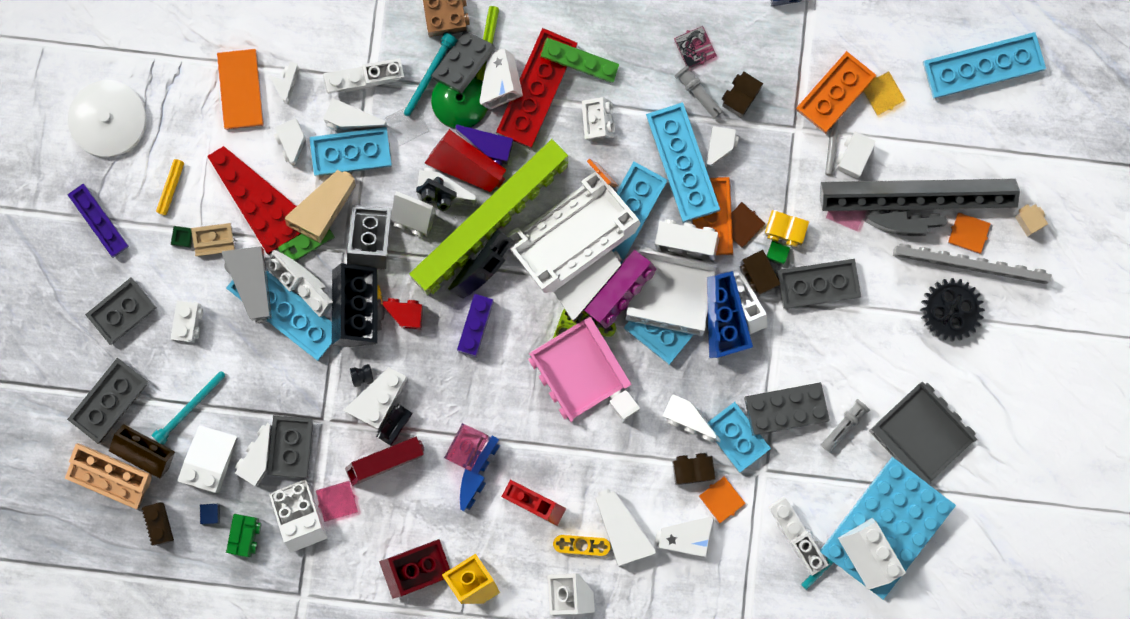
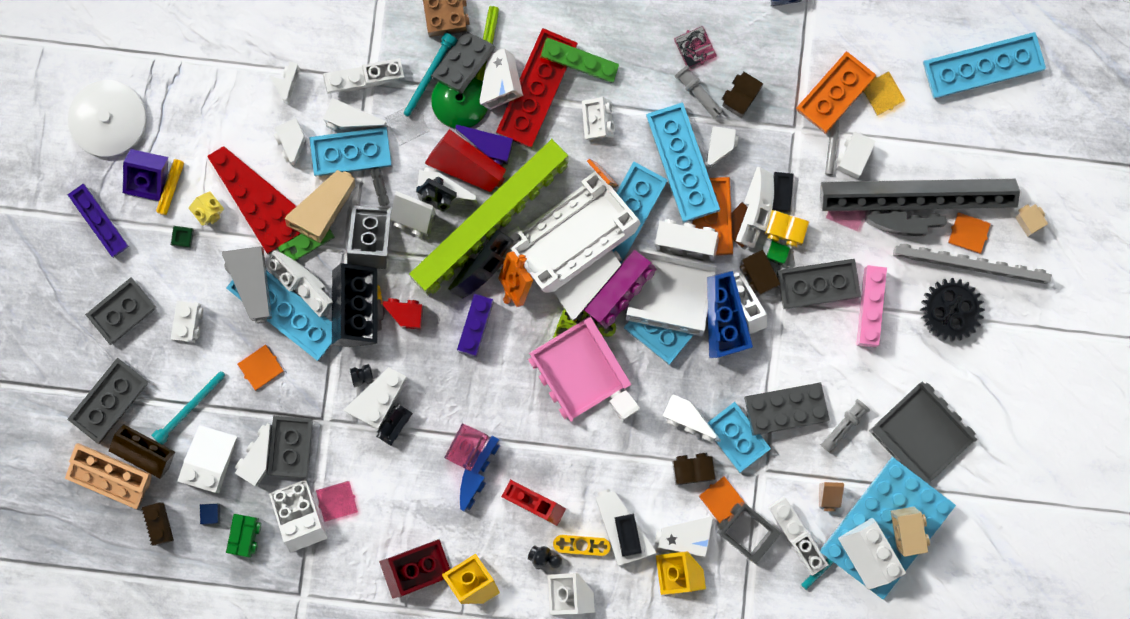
tan plate [191,223,235,256] -> none
orange tile [217,49,264,130] -> none
dark red slope [345,436,425,486] -> none
none -> dark purple slope [122,149,168,201]
none -> light yellow brick [189,191,224,226]
none -> orange piece [237,344,284,391]
none -> dark grey axle [370,168,390,206]
none -> orange plate [498,251,533,307]
none -> black animal [528,545,562,570]
none -> black tile [614,513,642,557]
none -> yellow slope [656,551,706,595]
none -> dark grey window [717,502,781,564]
none -> white slope [736,167,774,248]
none -> black tile [772,172,794,213]
none -> medium nougat slope [819,482,844,511]
none -> bright pink brick [856,265,887,348]
none -> tan brick [890,507,930,557]

